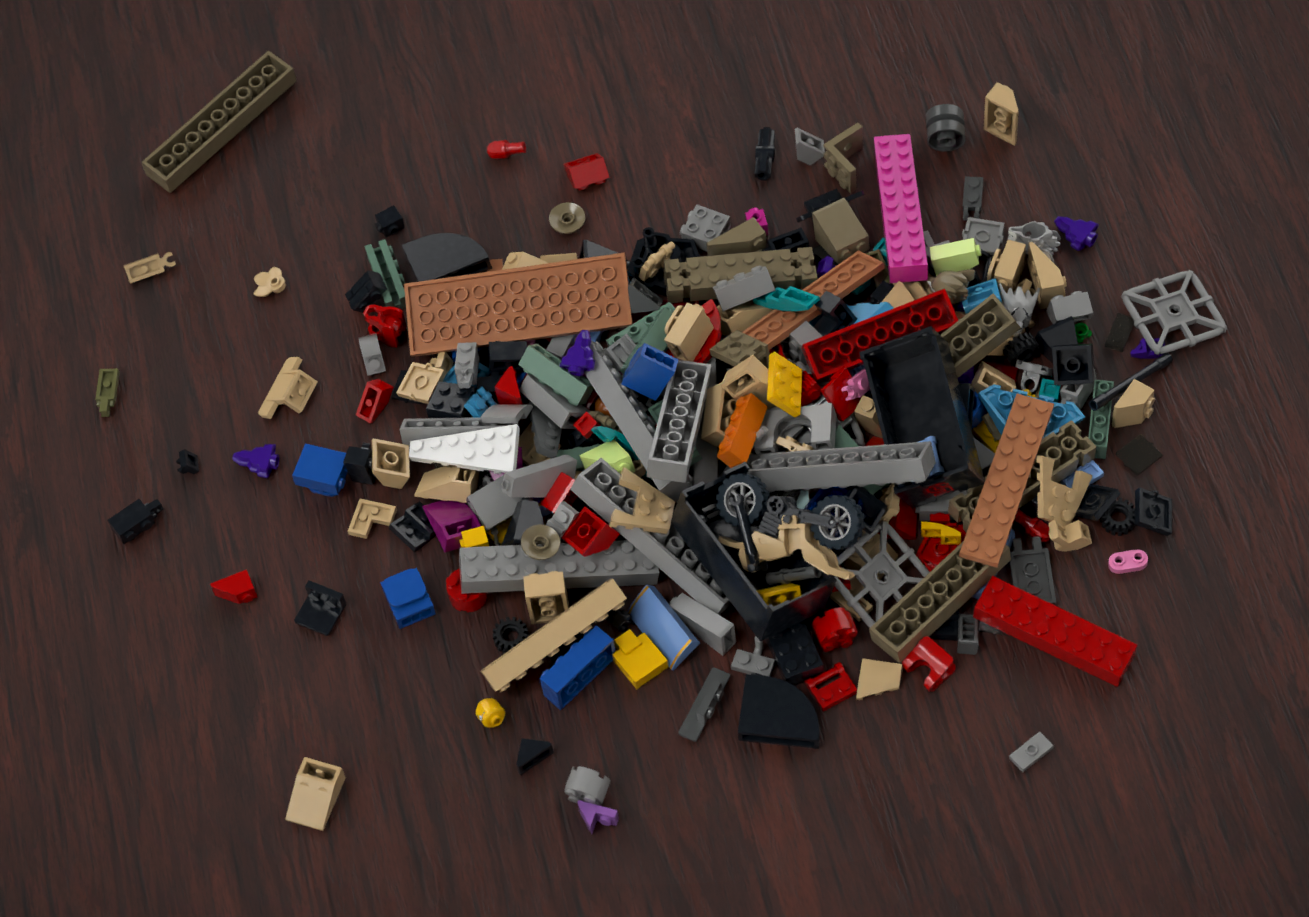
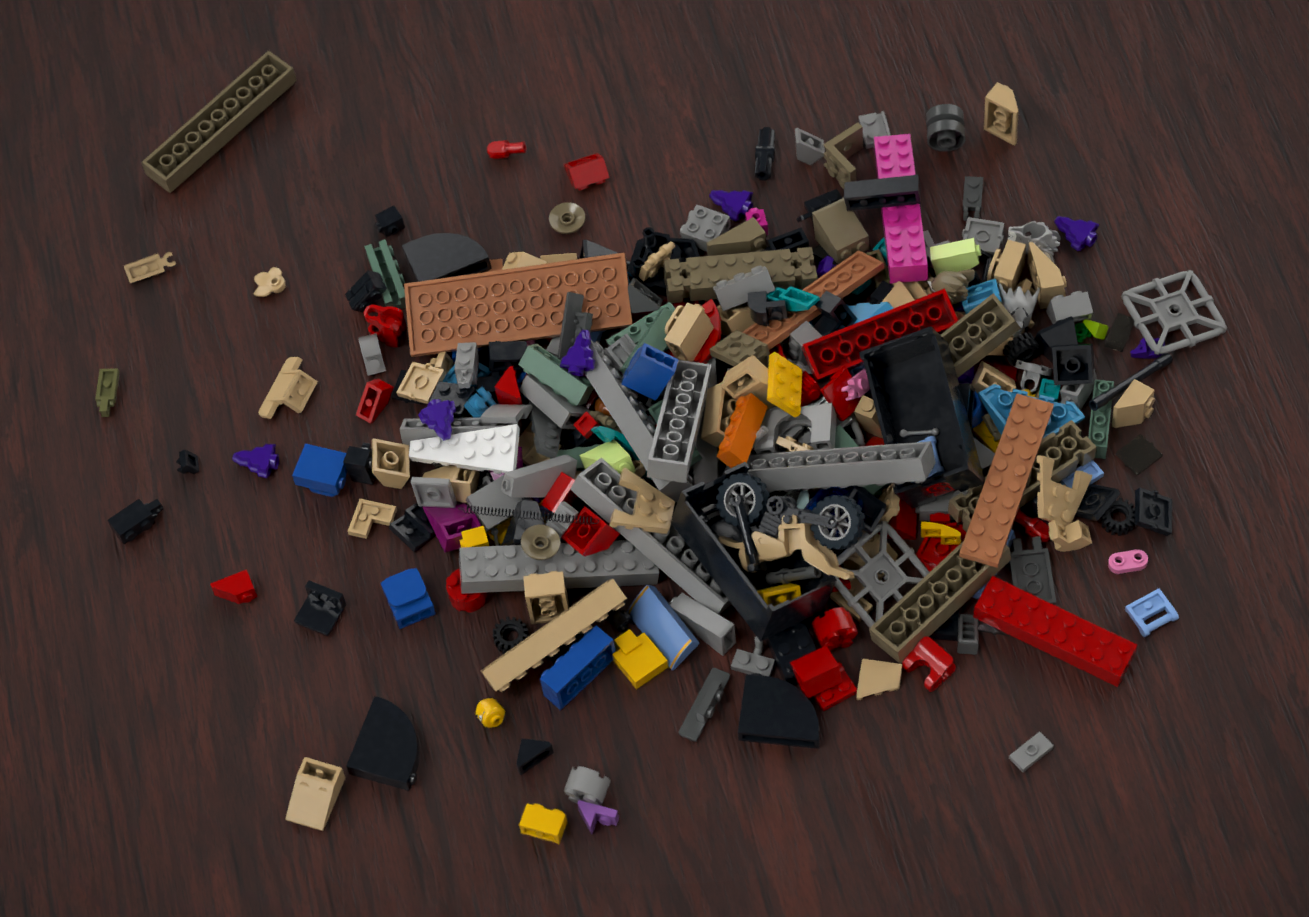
none -> black brick [346,696,420,791]
none -> light grey plate [411,477,457,508]
none -> dark purple rock [418,399,456,441]
none -> black piece [458,505,600,525]
none -> yellow brick [519,803,567,844]
none -> dark grey bracket [557,292,593,360]
none -> dark purple rock [709,190,753,222]
none -> black brick [748,291,788,326]
none -> red slope [790,646,842,698]
none -> black brick [844,175,921,211]
none -> light grey plate [858,111,891,149]
none -> light grey hinge [900,428,939,438]
none -> lime slope [1083,319,1108,340]
none -> light blue plate [1125,588,1179,637]

